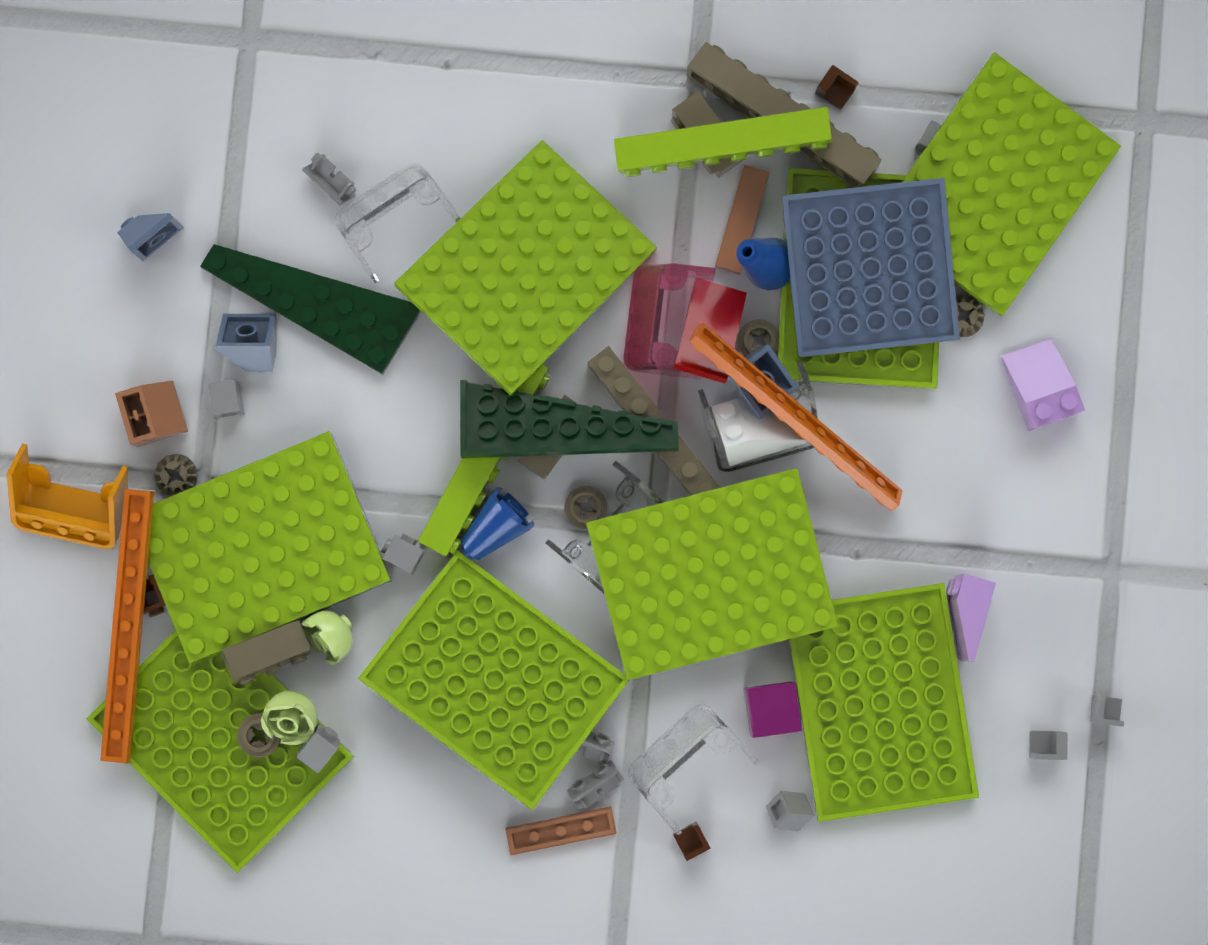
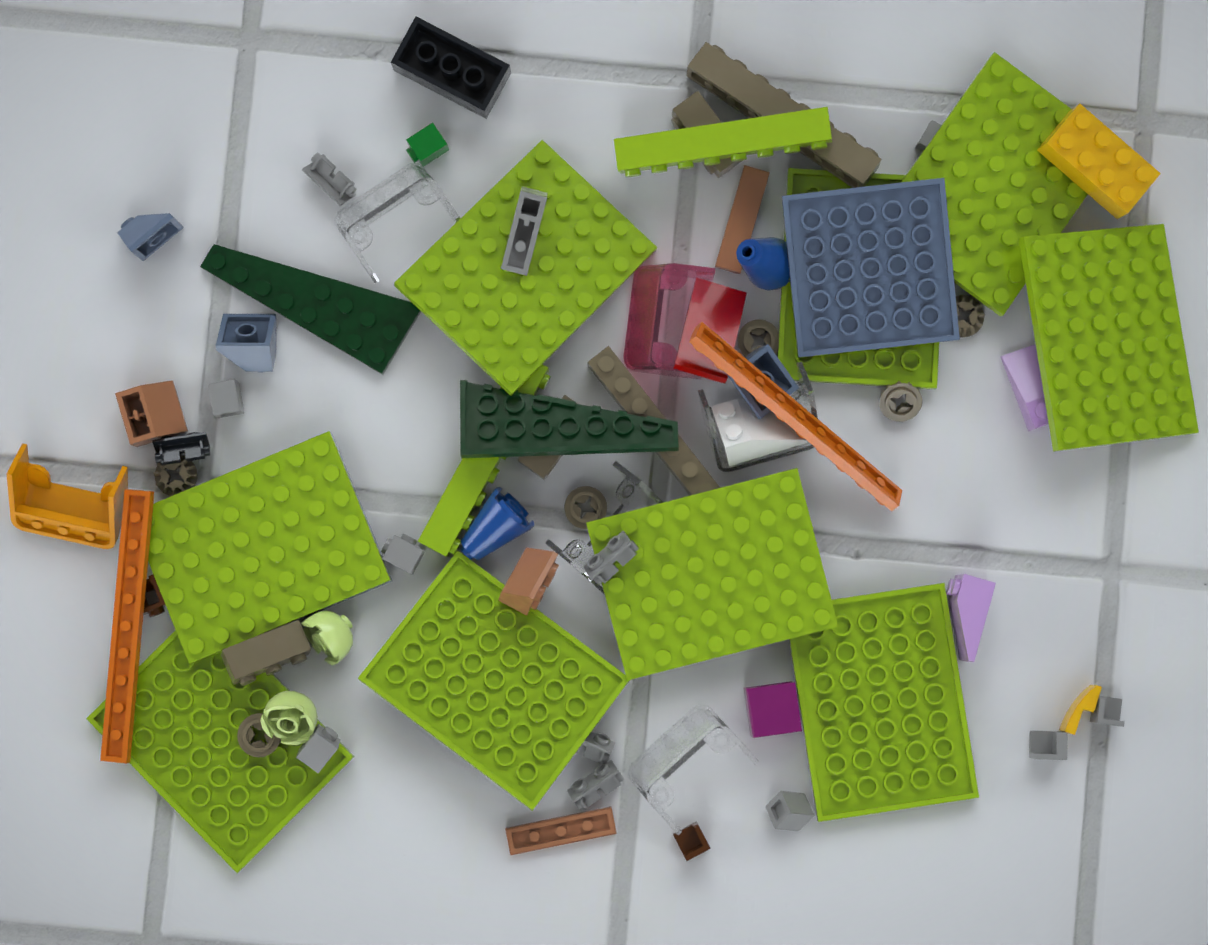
reddish brown panel [815,65,859,109] -> none
none -> black hinge [152,432,210,466]
none -> black brick [391,16,511,119]
none -> green brick [406,122,449,167]
none -> nougat slope [498,547,559,616]
none -> light grey slope [501,186,548,276]
none -> light grey hinge [584,530,639,585]
none -> dark tan gear [879,381,922,422]
none -> lime plate [1019,224,1199,452]
none -> yellow brick [1037,103,1161,219]
none -> yellow slope [1059,685,1102,735]

